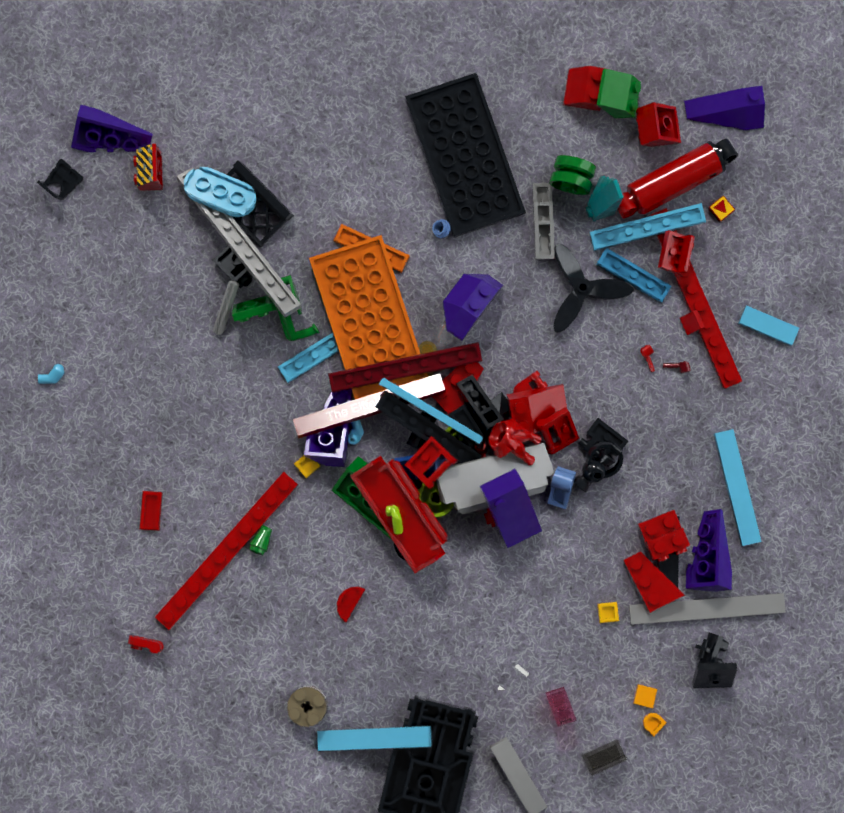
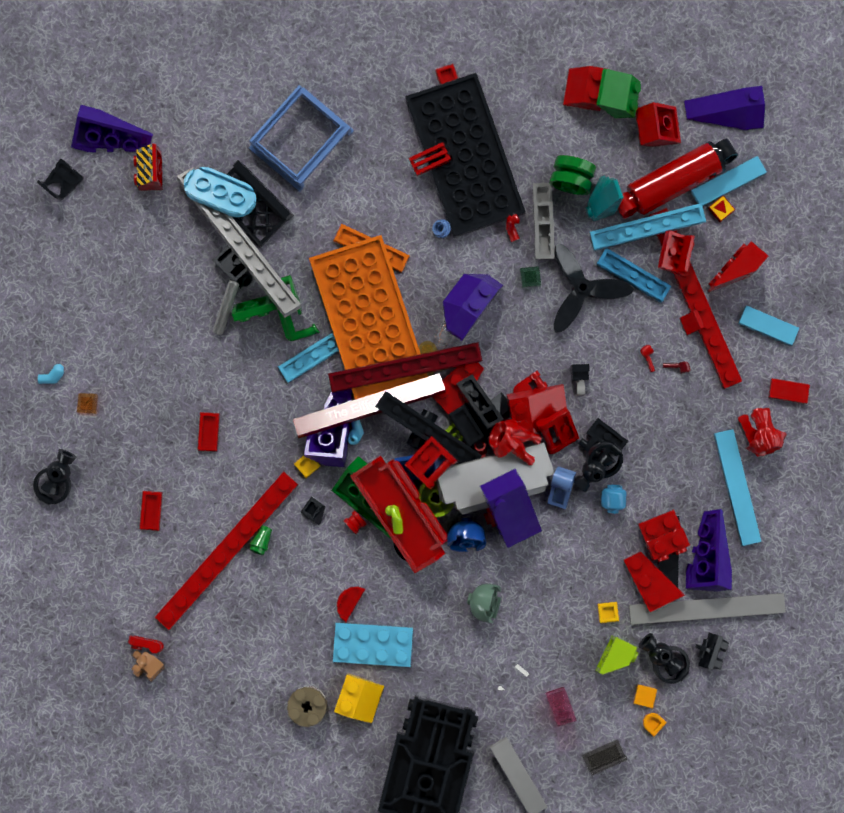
medium azure tile [317,726,431,751] -> none
medium azure tile [379,378,483,444] -> none
black plate [692,663,737,688] -> none
none -> black piece [33,449,77,505]
none -> clear orange slope [77,393,98,414]
none -> medium nougat piece [132,650,165,682]
none -> red tile [198,412,220,452]
none -> medium blue piece [249,85,354,192]
none -> black slope [301,496,326,525]
none -> medium azure plate [333,623,413,667]
none -> yellow slope [334,673,384,723]
none -> red wheel [343,510,367,534]
none -> red tile [409,142,451,176]
none -> red tile [435,64,458,84]
none -> blue cylinder [447,518,486,552]
none -> sand green cylinder [467,583,501,623]
none -> red arm [506,214,520,242]
none -> clear green tile [520,266,541,288]
none -> black piece [570,364,590,396]
none -> lime slope [595,636,638,675]
none -> dark azure head [601,485,627,514]
none -> black piece [639,633,690,684]
none -> medium azure tile [691,156,767,206]
none -> red slope [708,241,768,293]
none -> red piece [738,408,787,457]
none -> red tile [768,378,810,404]

